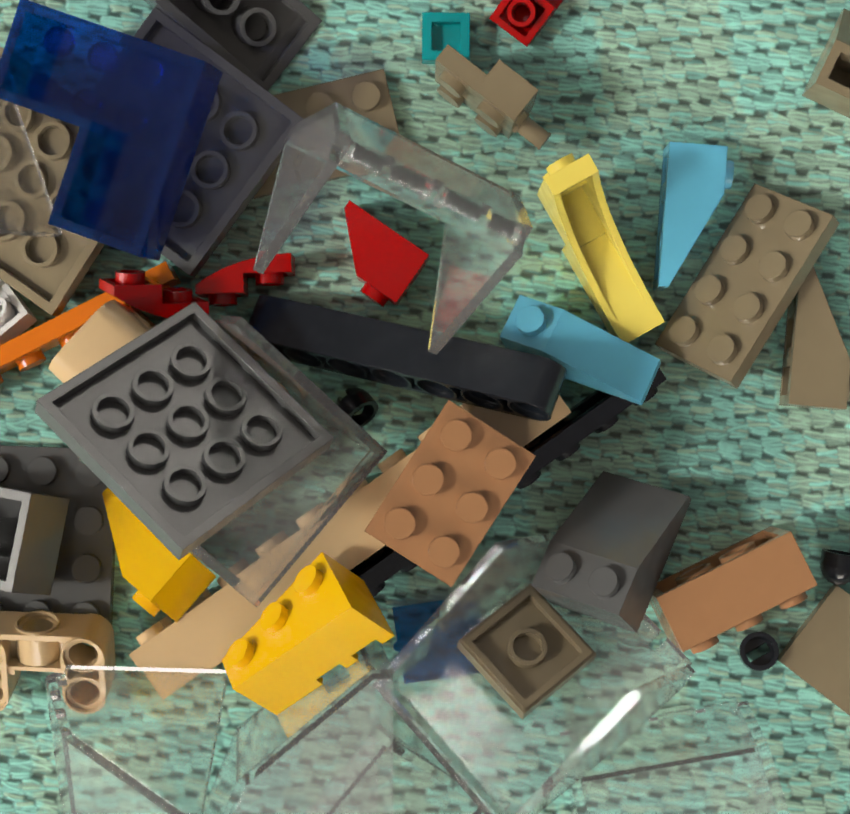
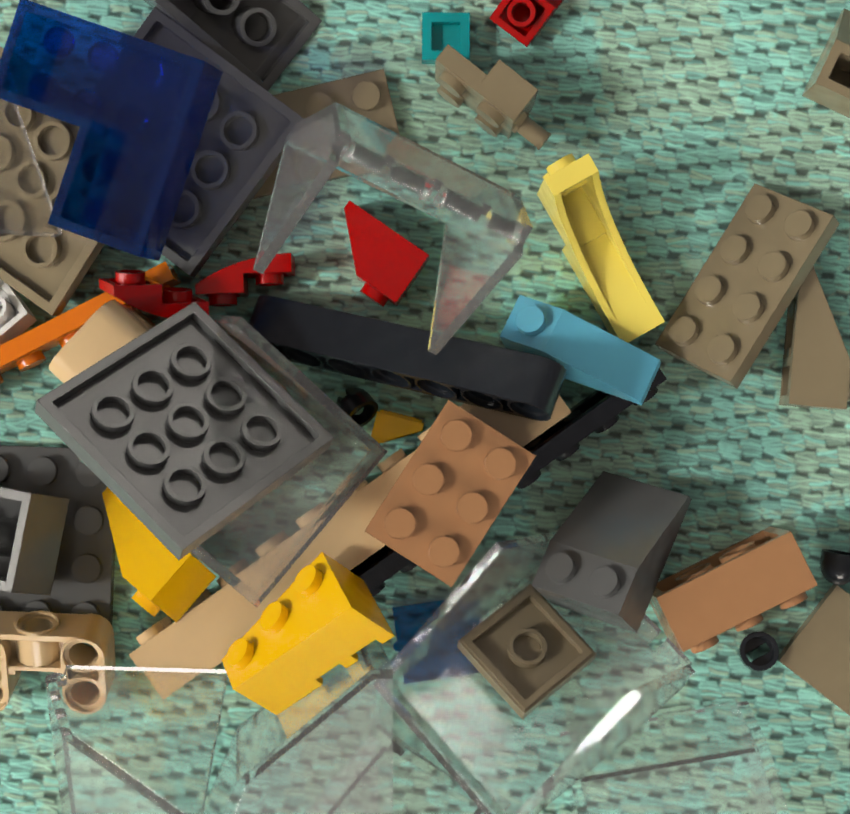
medium azure slope [653,142,734,291] -> none
none -> yellow slope [369,409,425,446]

